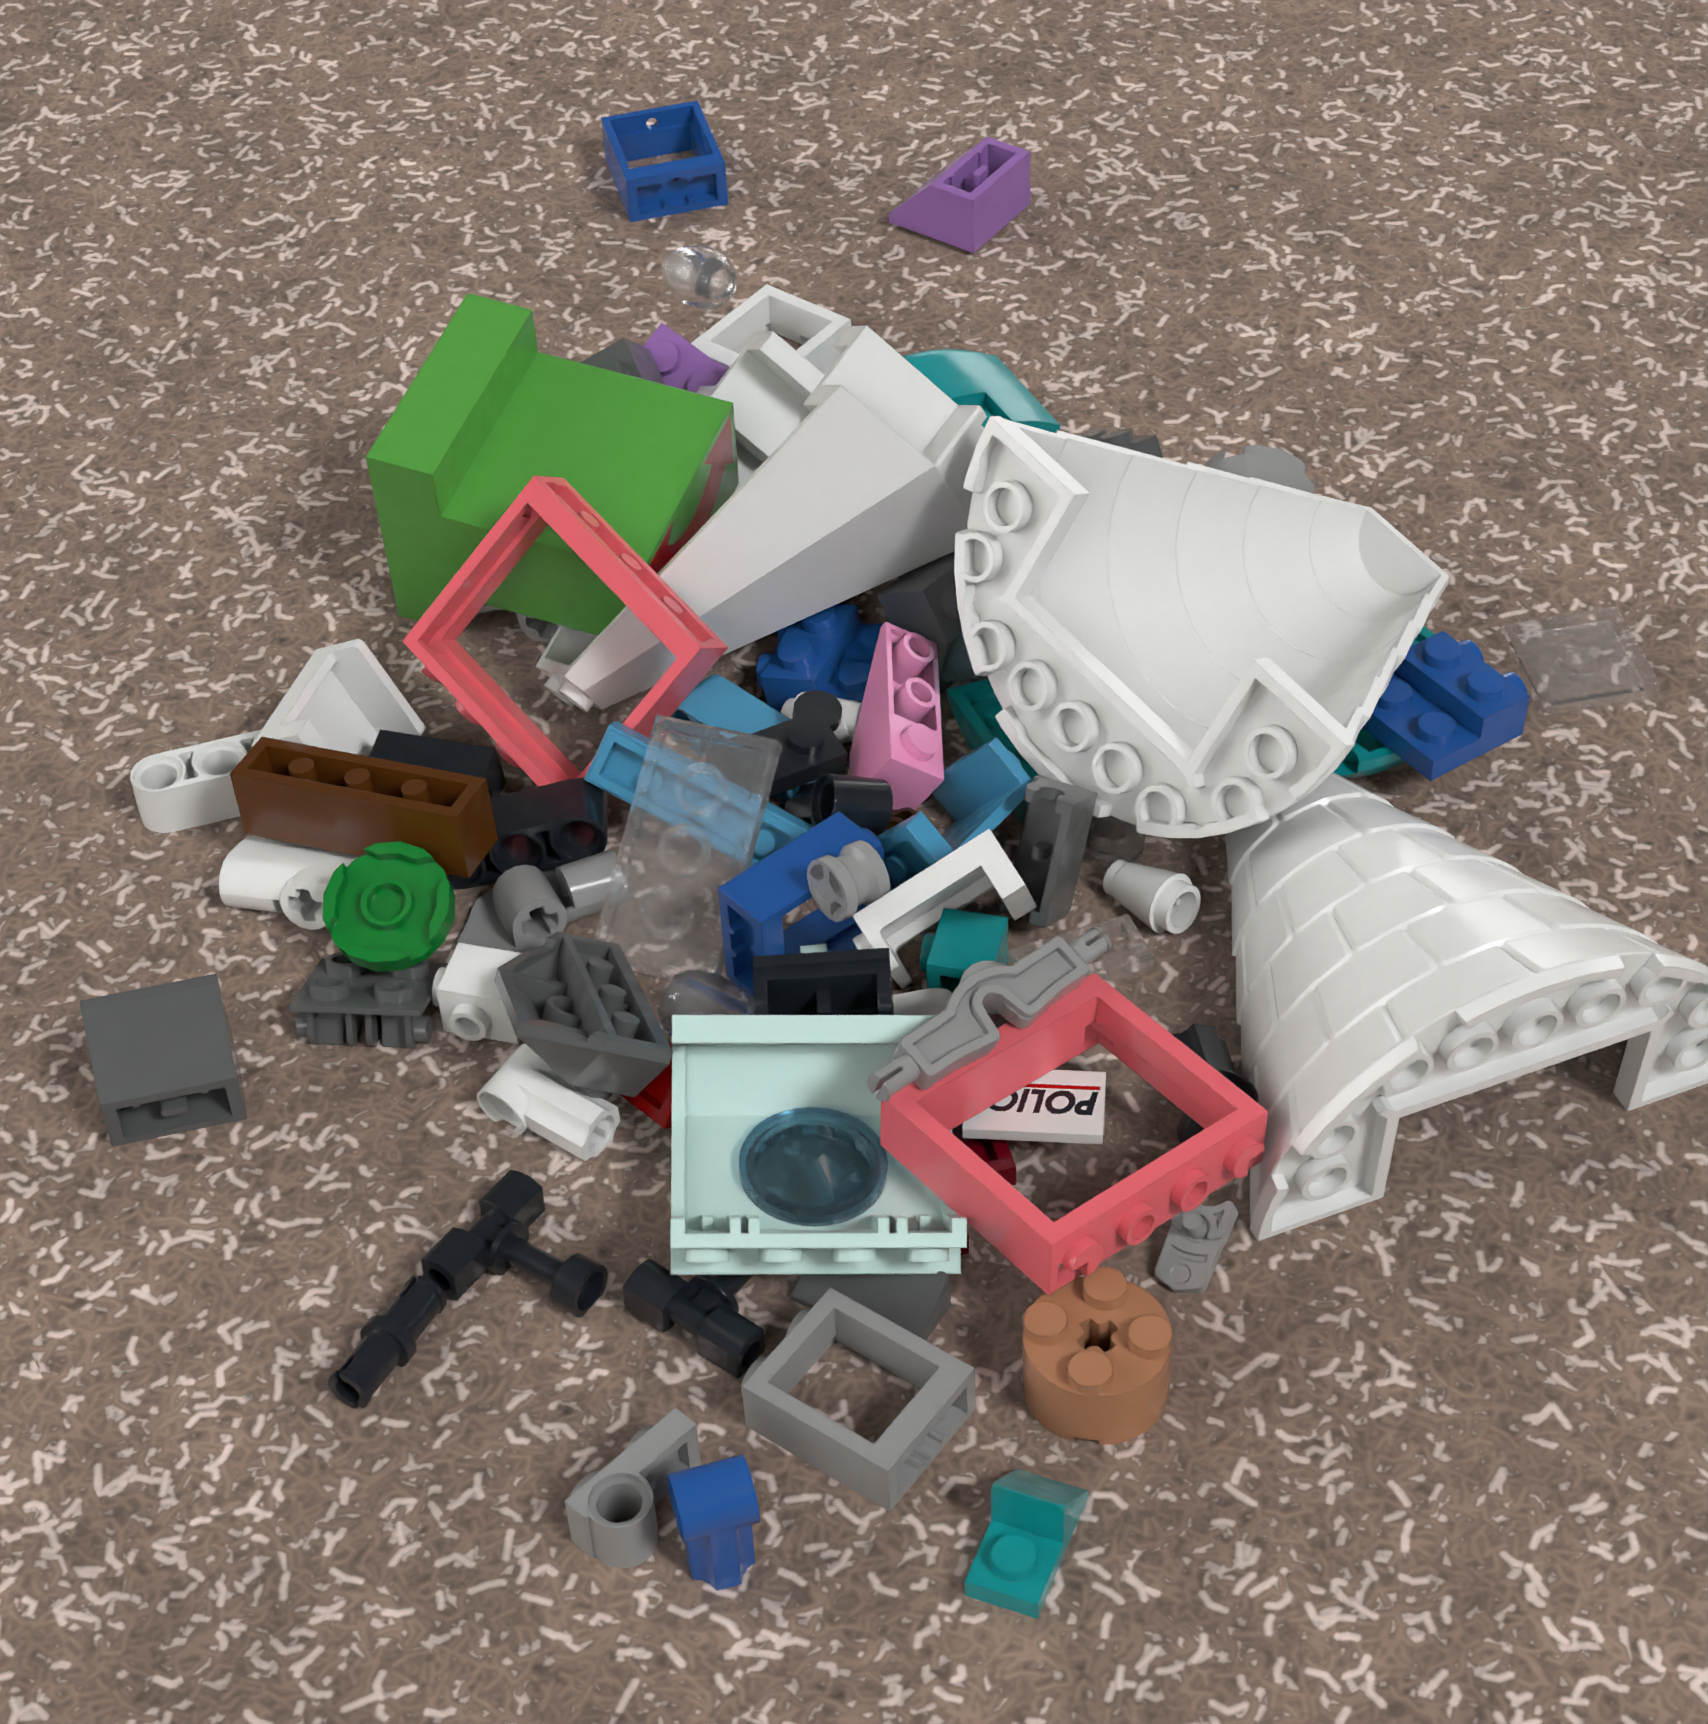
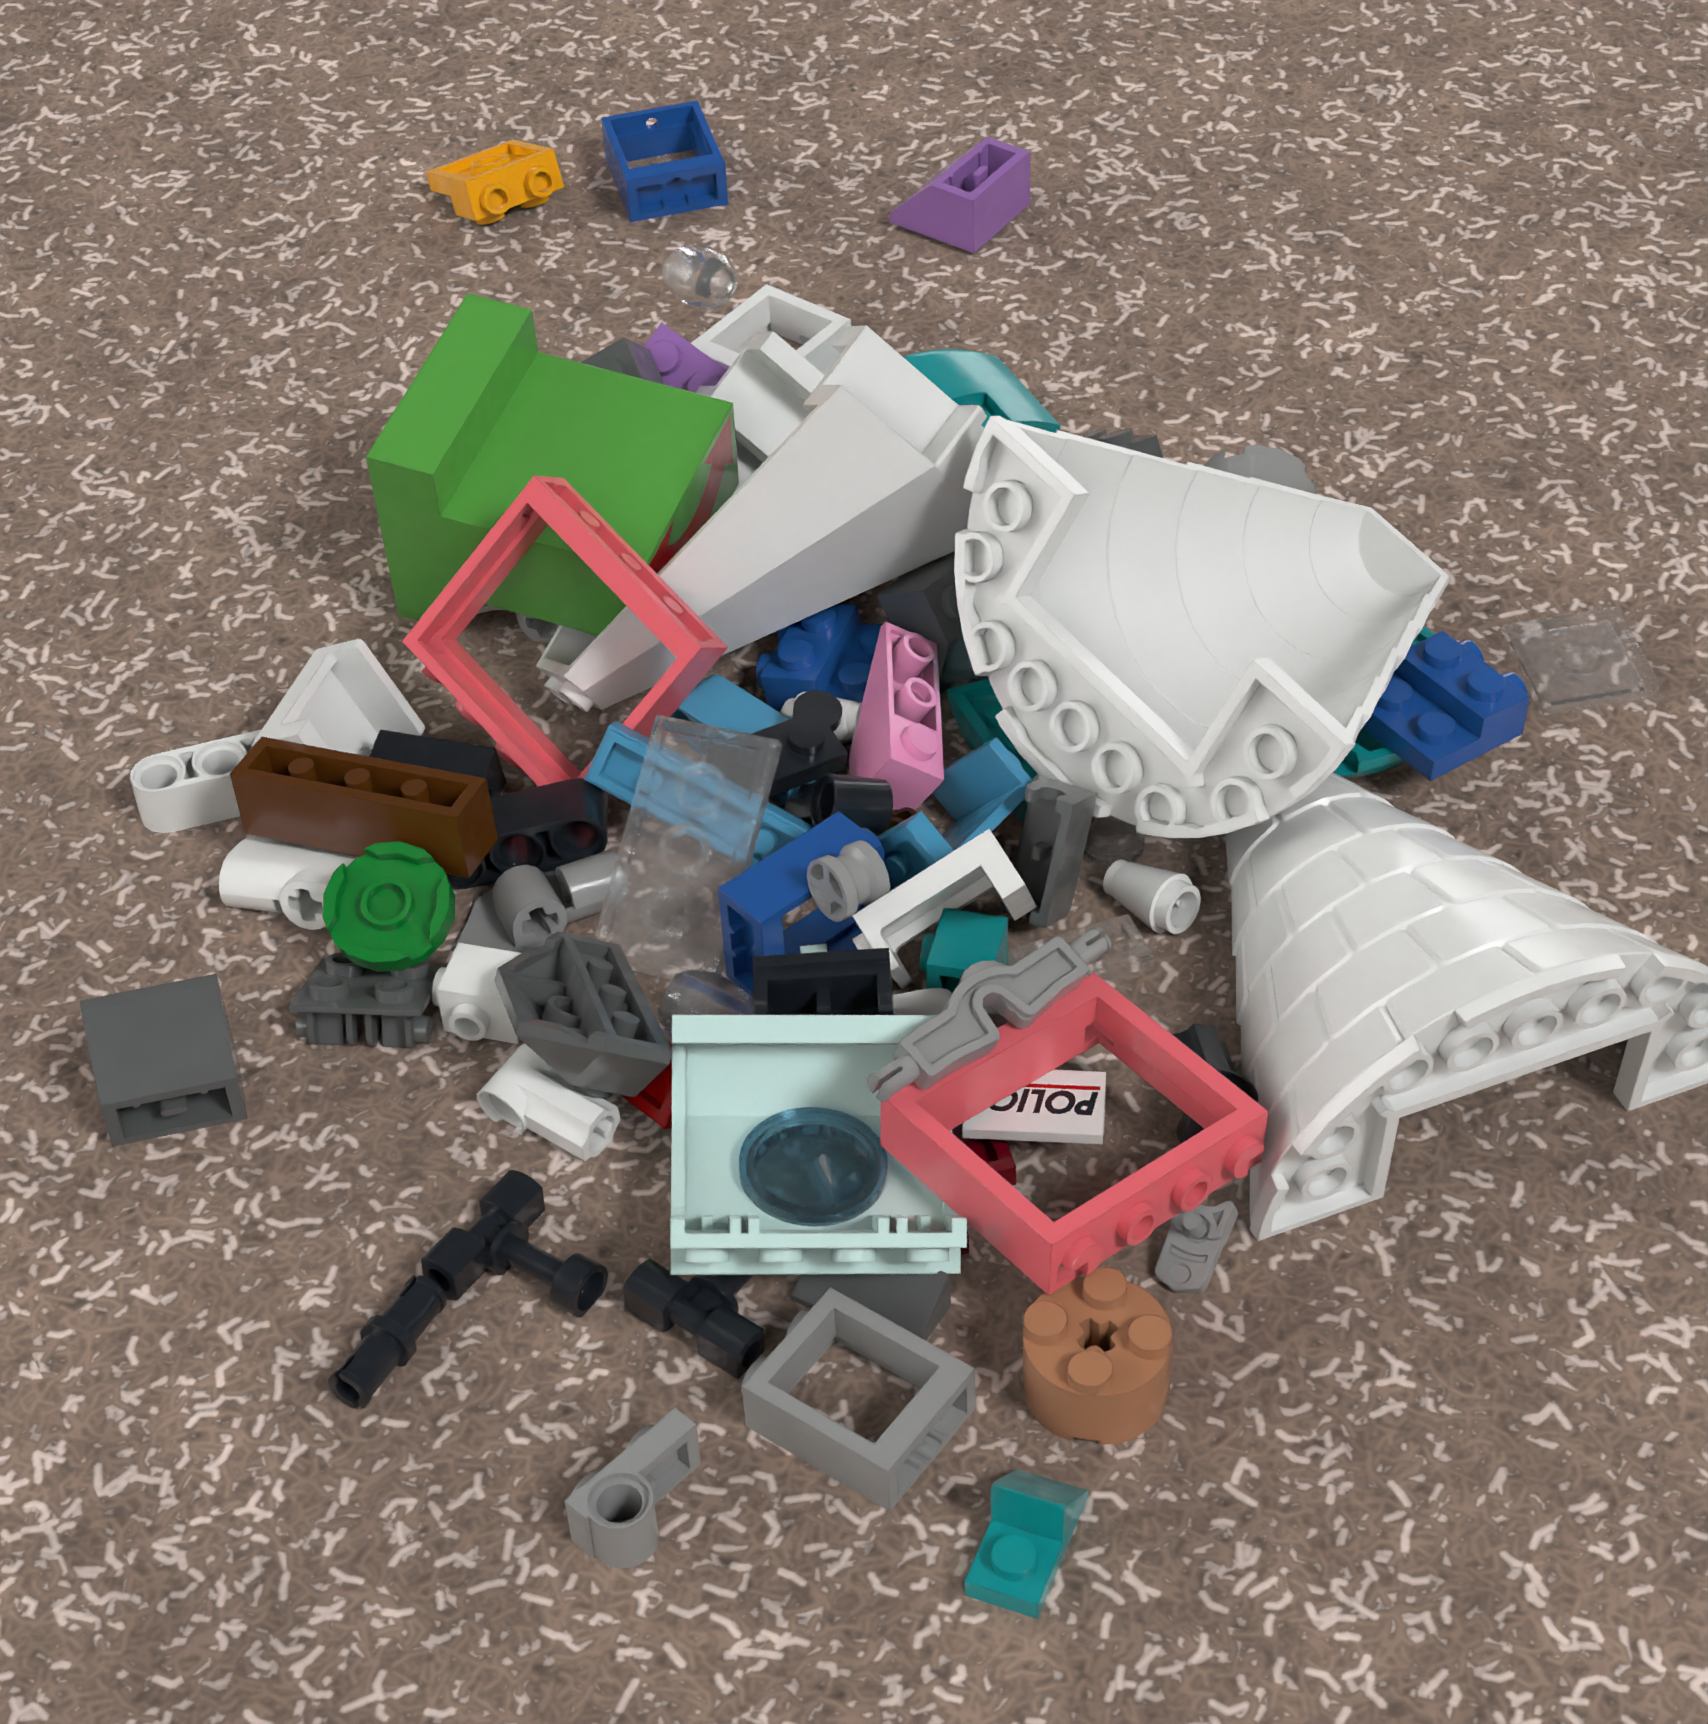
blue piece [667,1454,760,1591] -> none
none -> light orange plate [426,139,564,225]

